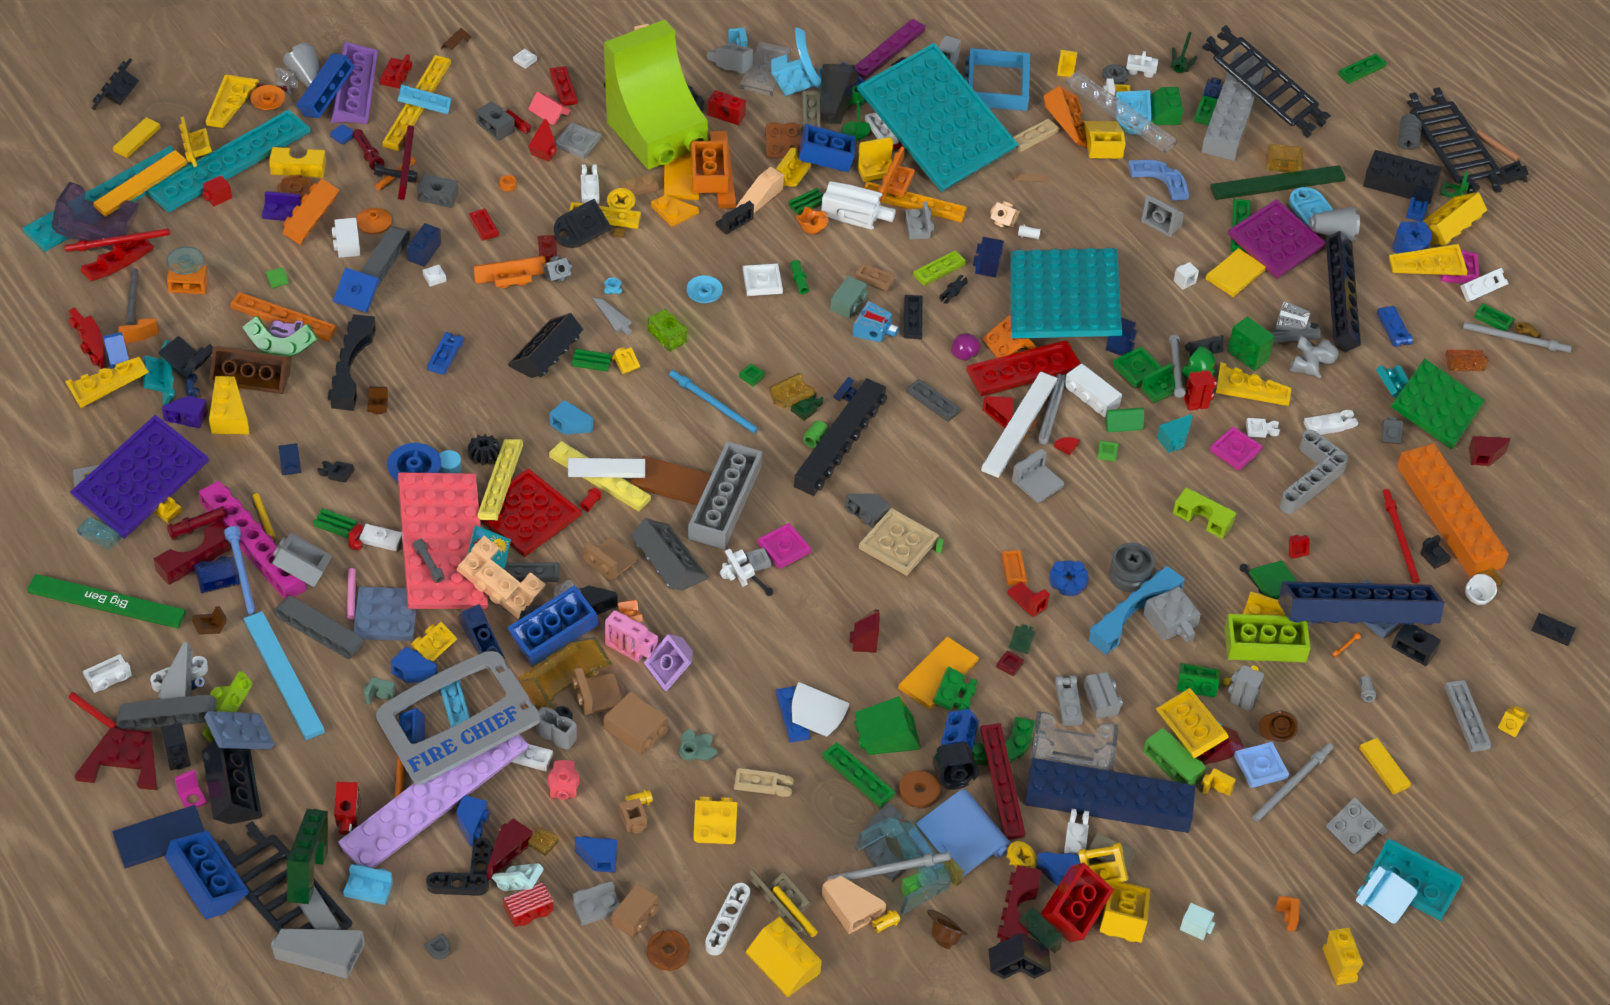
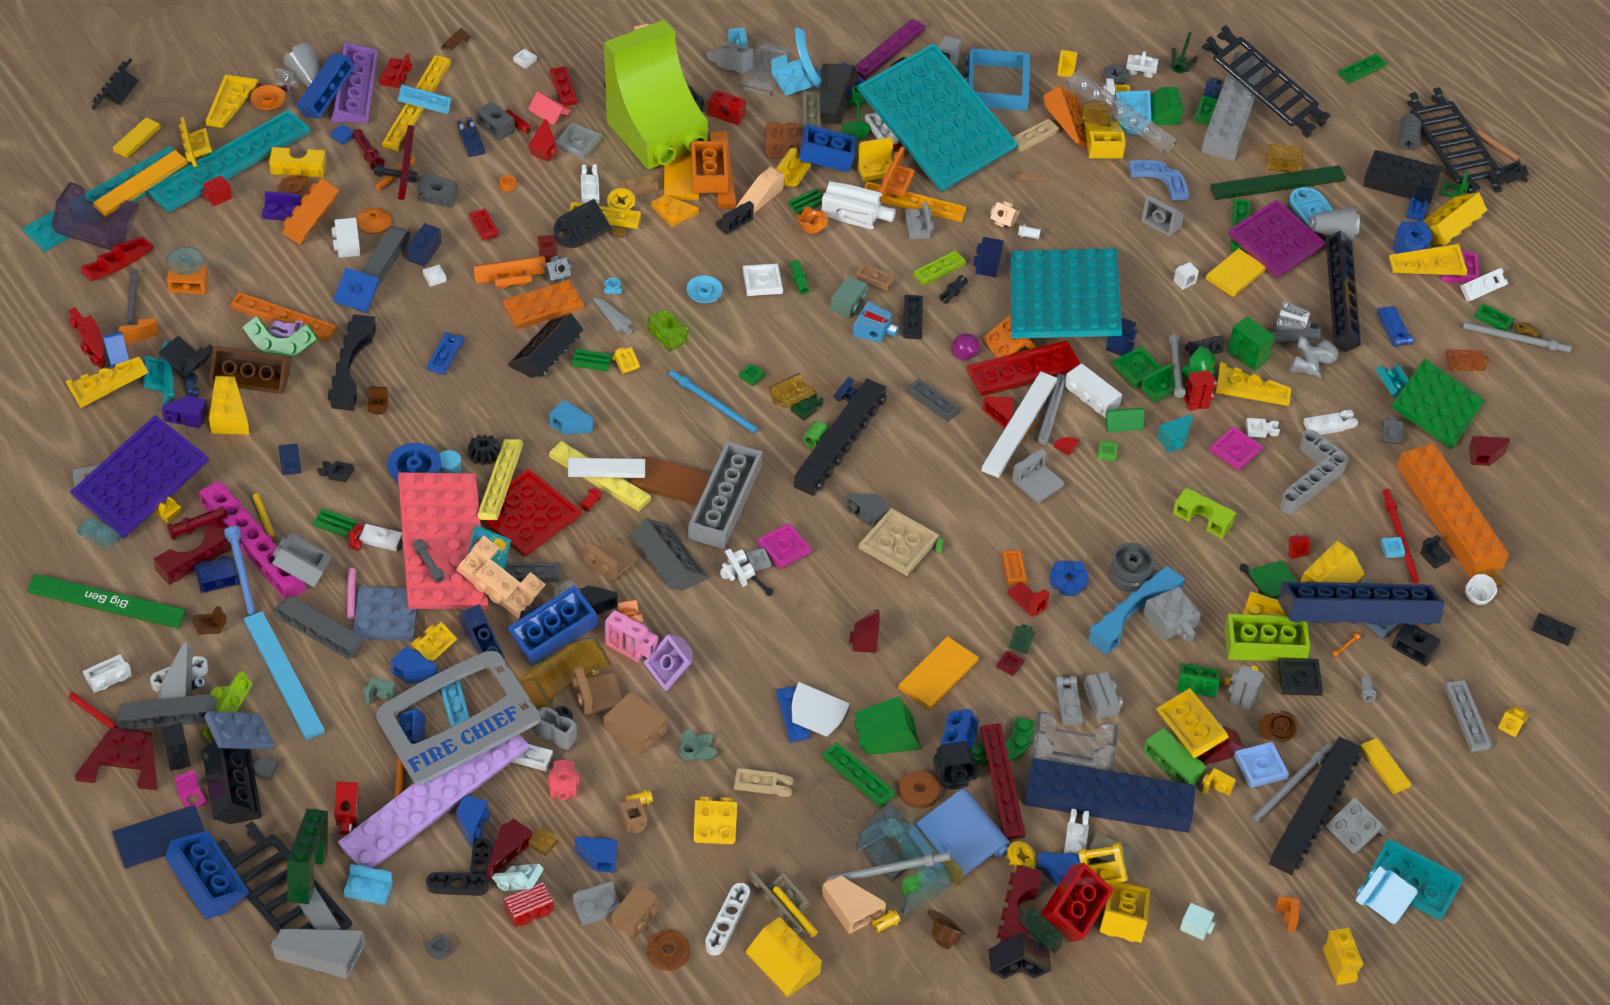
red bar [65,228,171,252] -> none
bright green tile [266,267,289,288] -> none
green plate [932,666,978,711] -> none
none -> dark grey tile [253,757,278,781]
none -> dark blue hinge [457,117,485,157]
none -> orange plate [502,279,584,329]
none -> clear yellow slope [1082,99,1111,127]
none -> black brick [1269,736,1362,875]
none -> black plate [1278,658,1323,696]
none -> yellow slope [1301,541,1365,583]
none -> medium azure plate [1380,537,1405,558]

